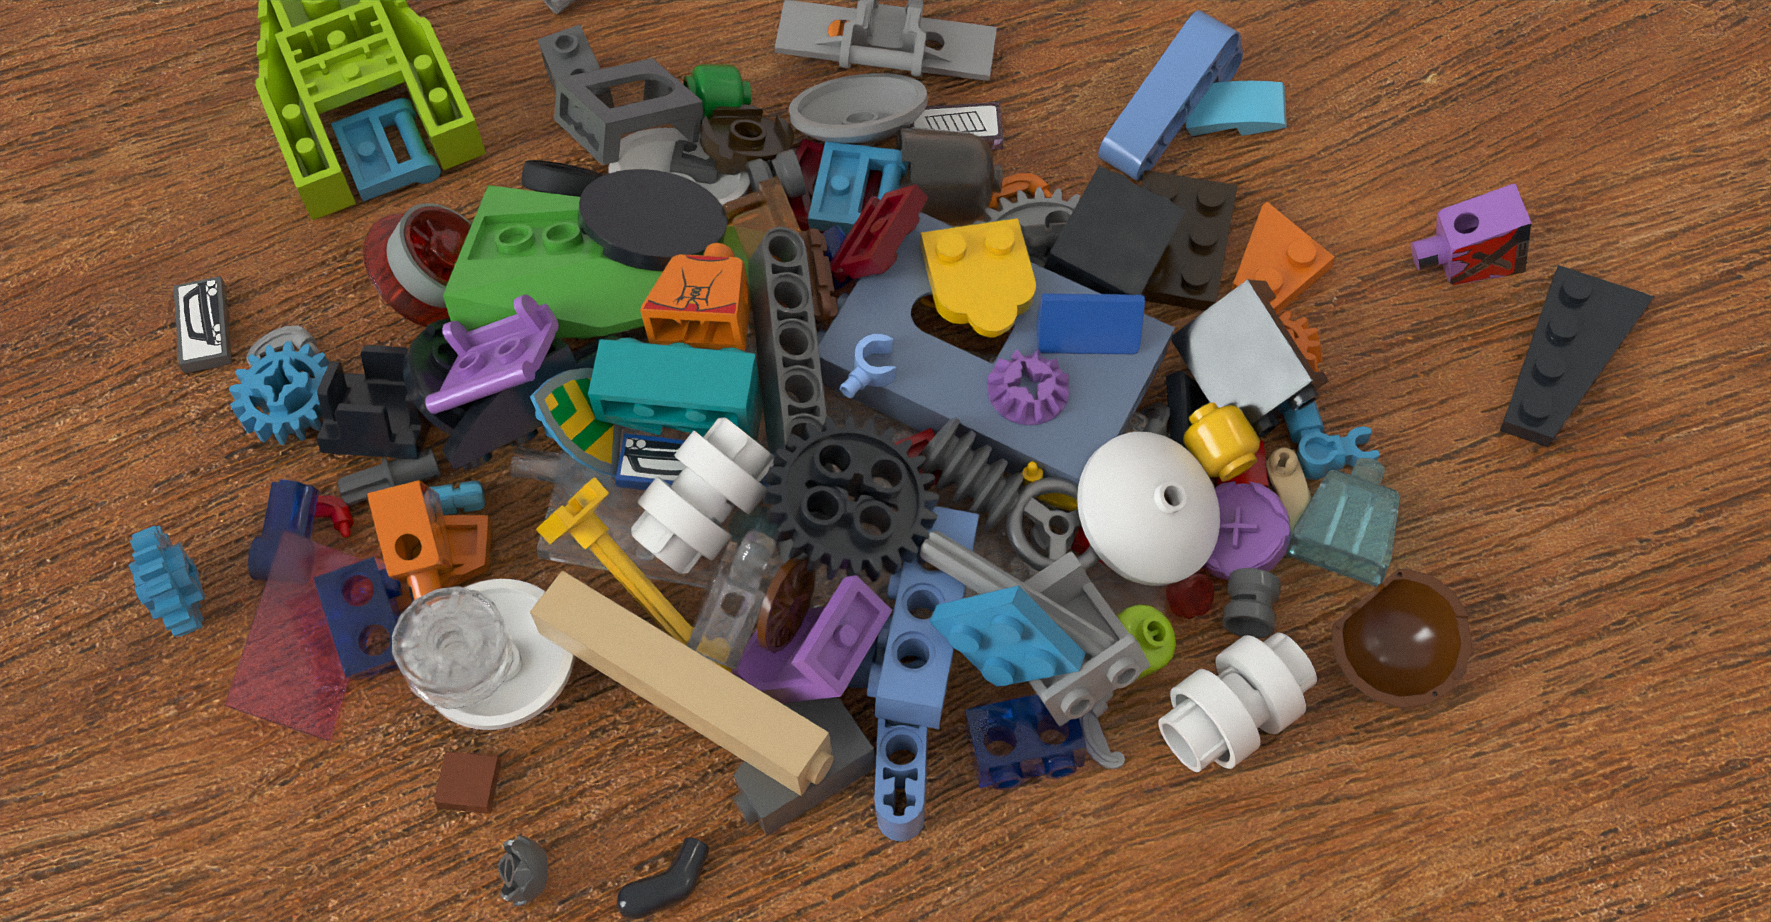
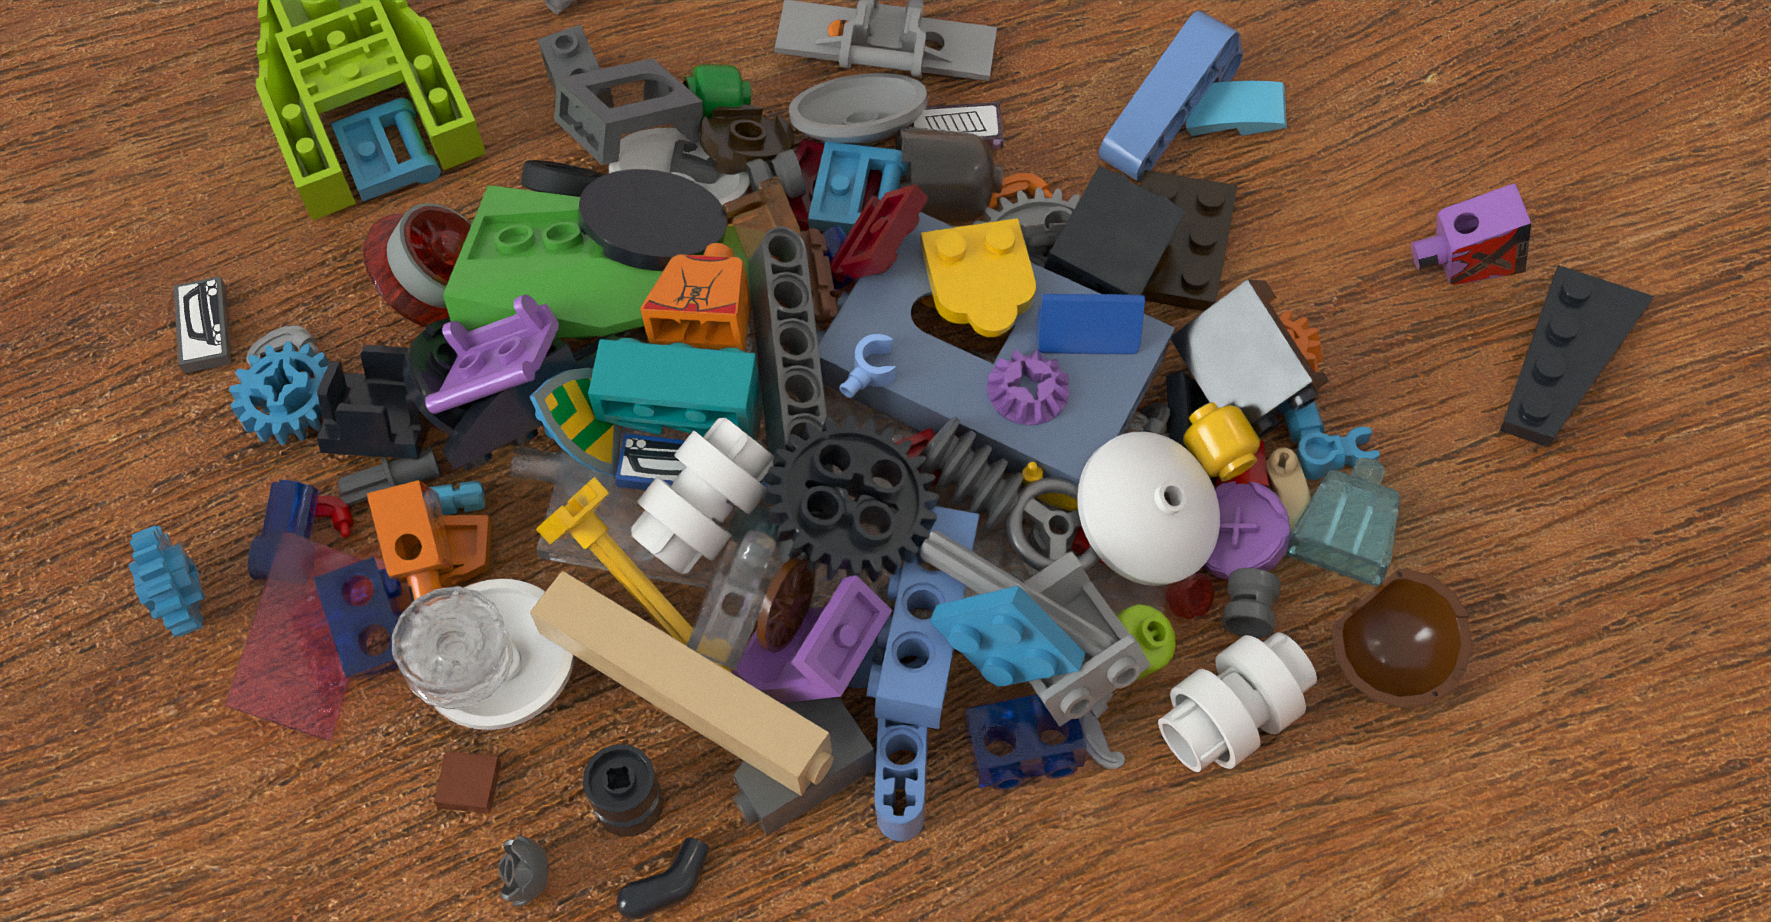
orange wing [1232,202,1335,314] -> none
none -> black wheel [583,744,664,837]

